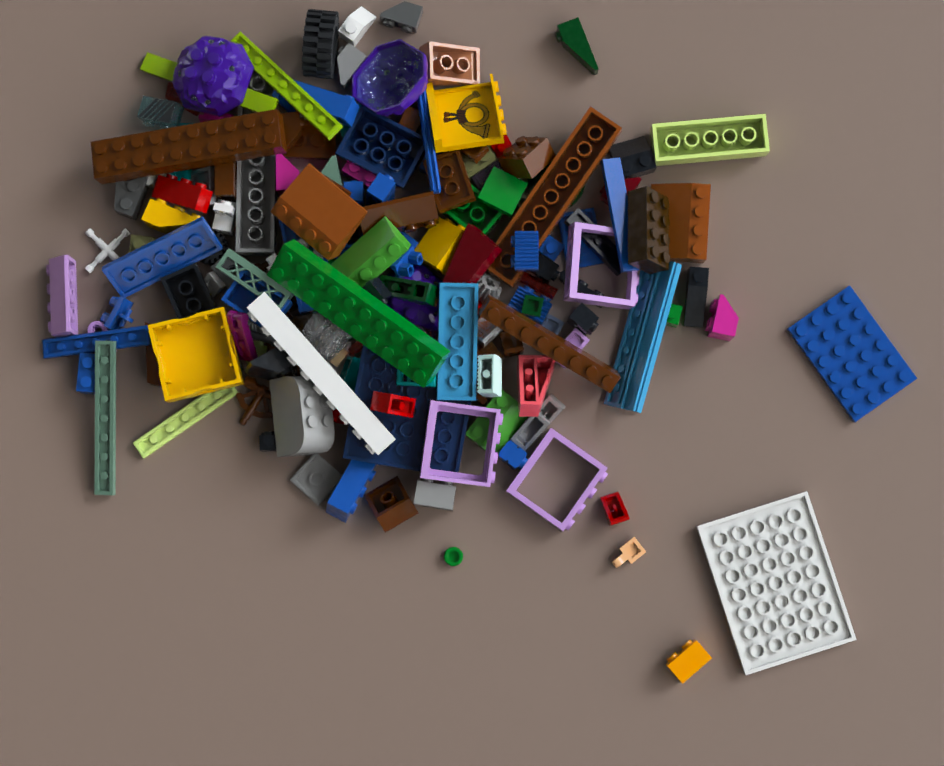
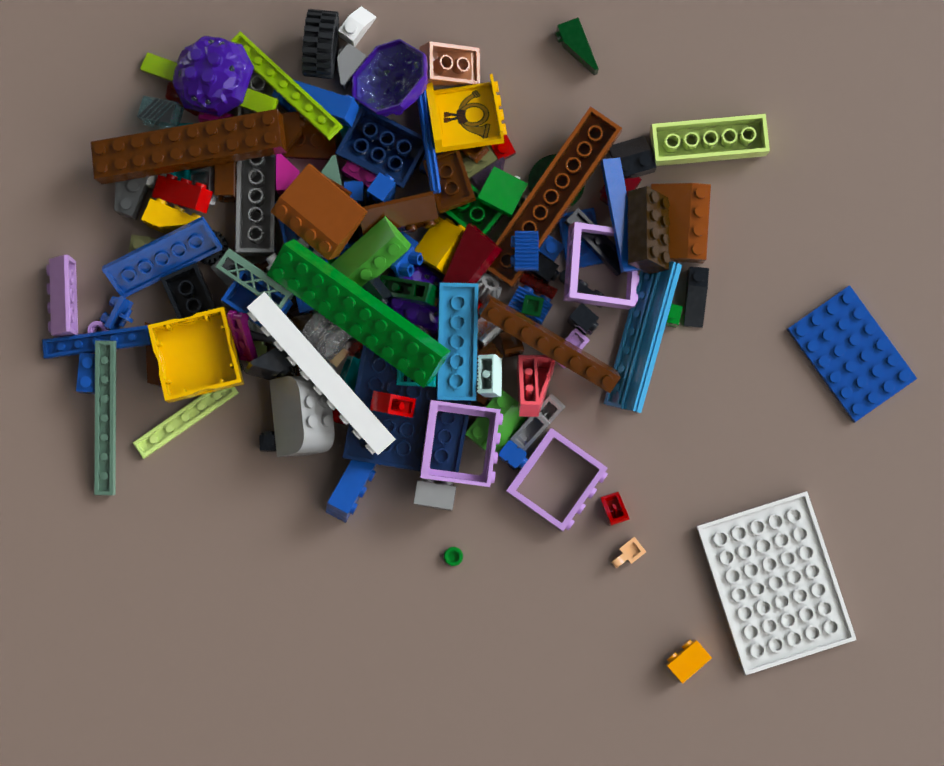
white piece [85,228,131,273] -> none
white plate [204,271,226,297] -> none
white brick [212,199,236,236] -> none
reddish brown piece [236,375,273,426] -> none
light grey tile [290,454,342,506] -> none
reddish brown slope [364,476,418,533] -> none
dark grey slope [380,1,423,33] -> none
reddish brown brick [399,106,421,133] -> none
reddish brown brick [498,136,556,179] -> none
sand blue tile [541,313,565,335] -> none
dark pink slope [705,294,739,341] -> none

